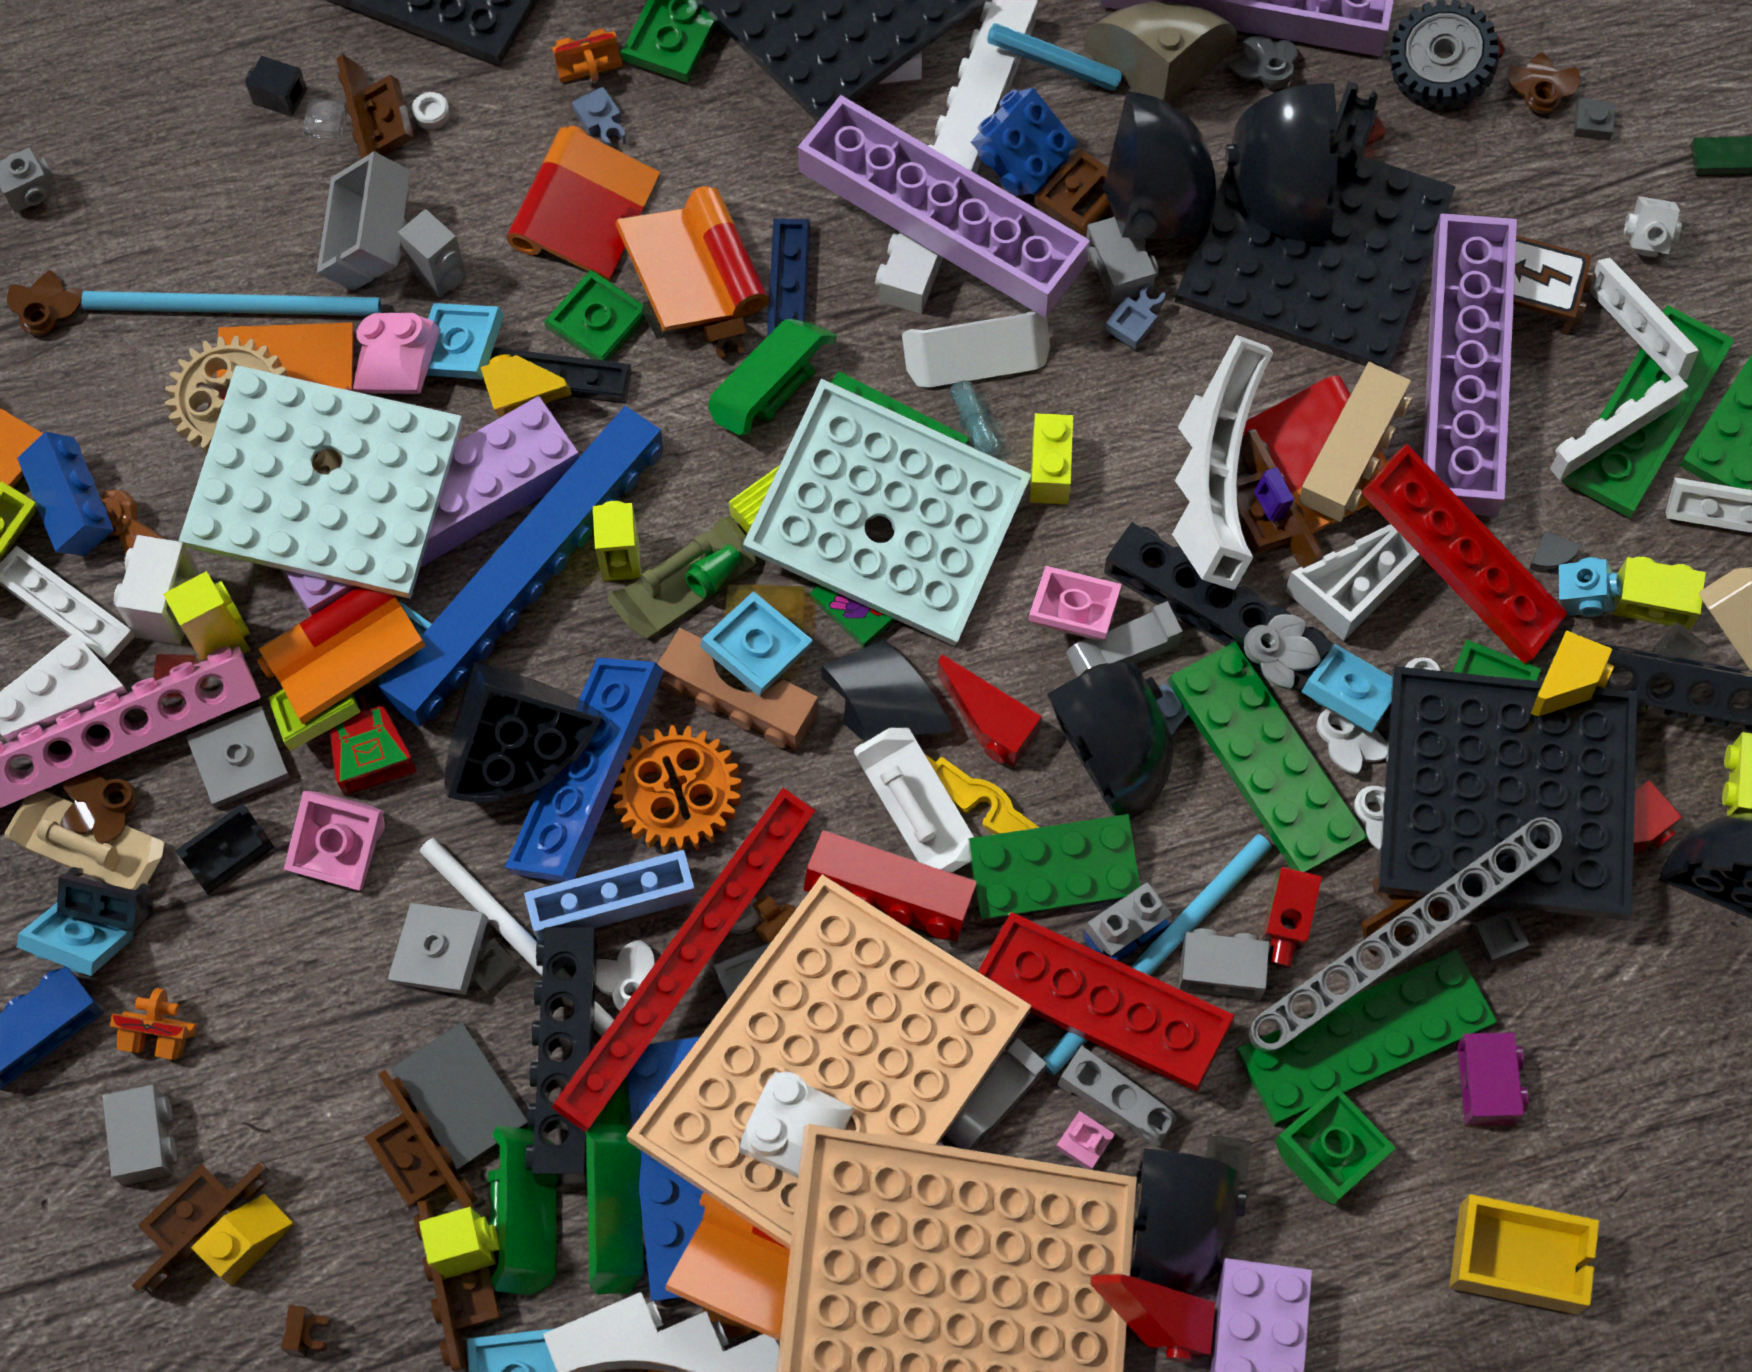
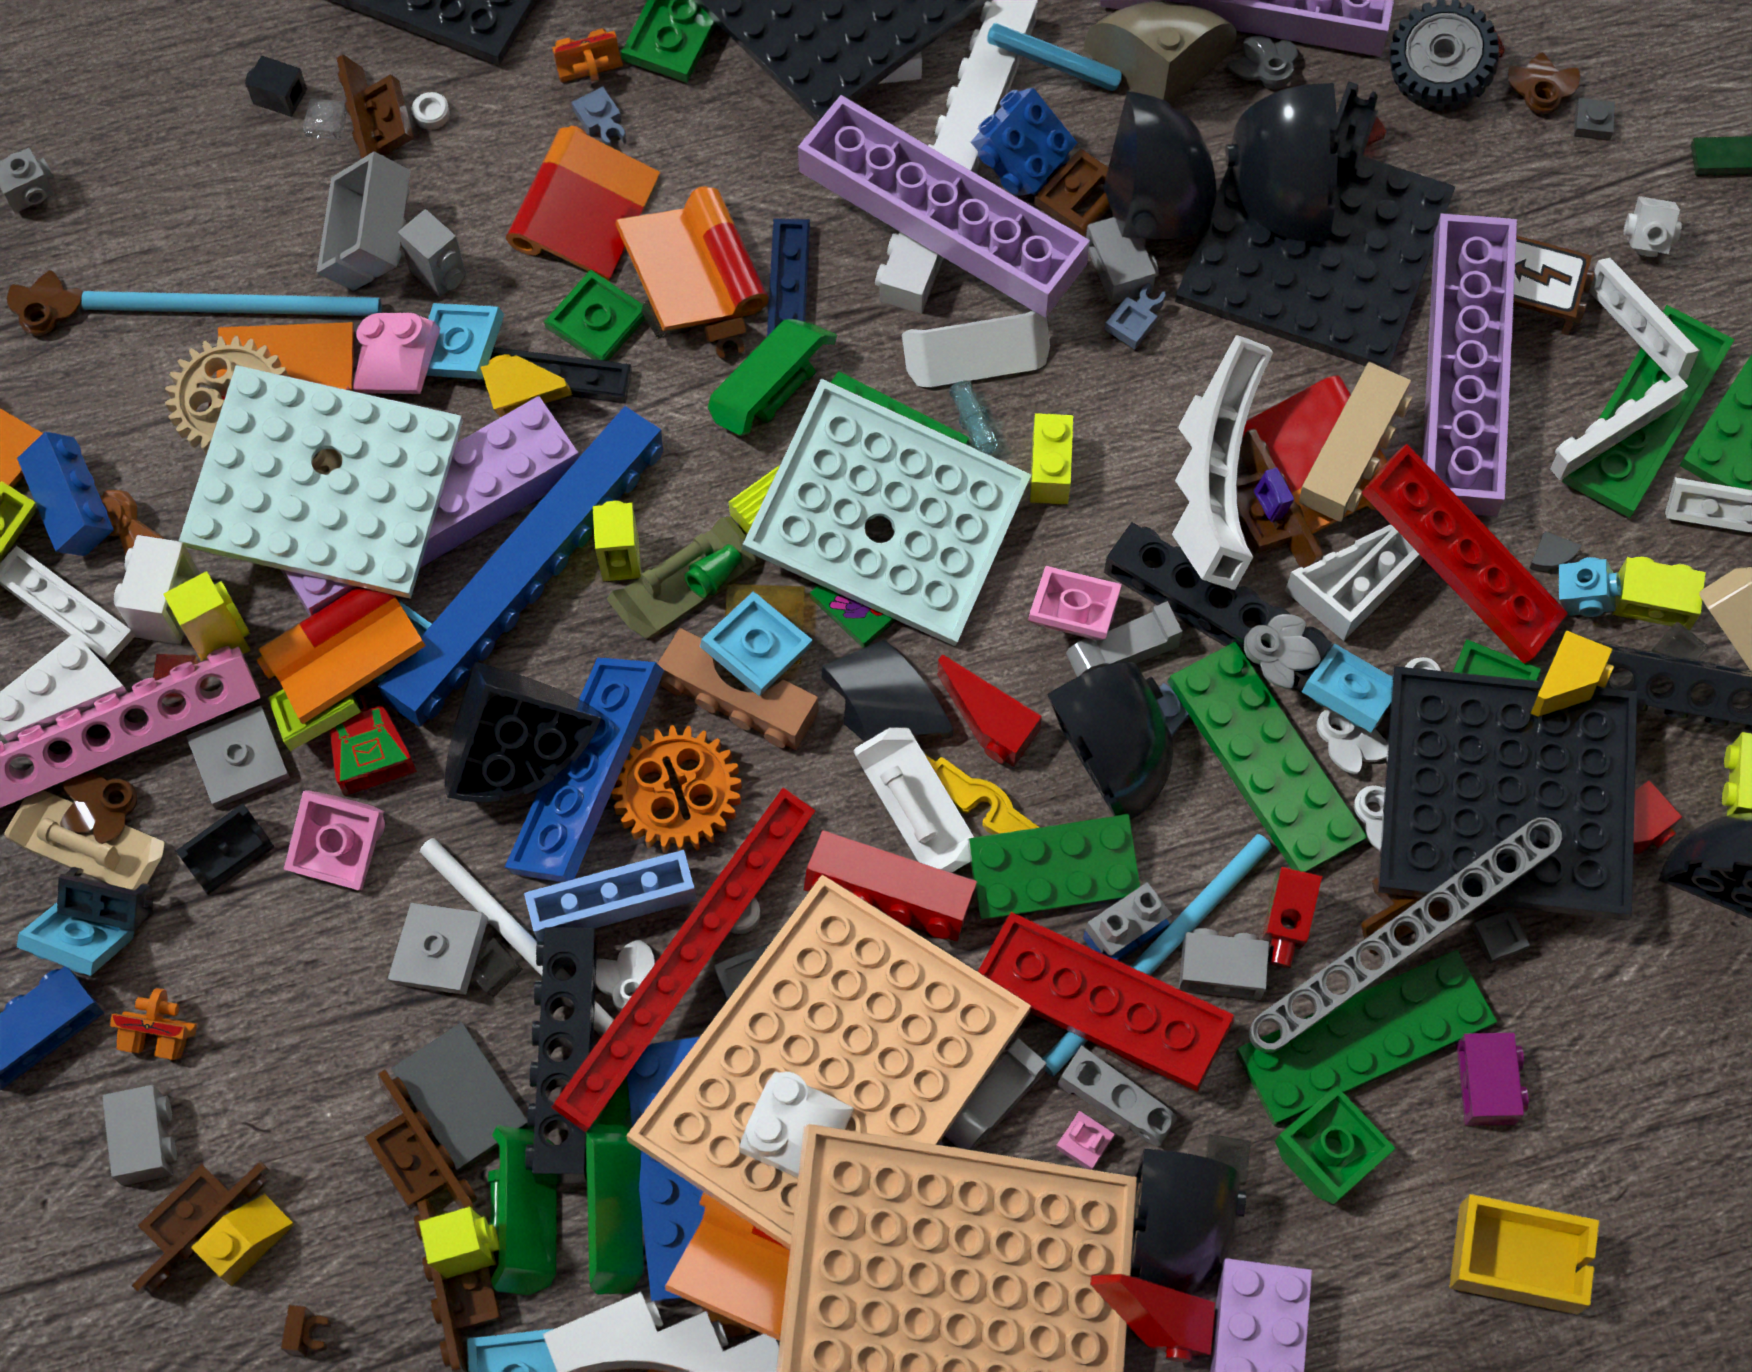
reddish brown tile [752,895,796,943] -> none

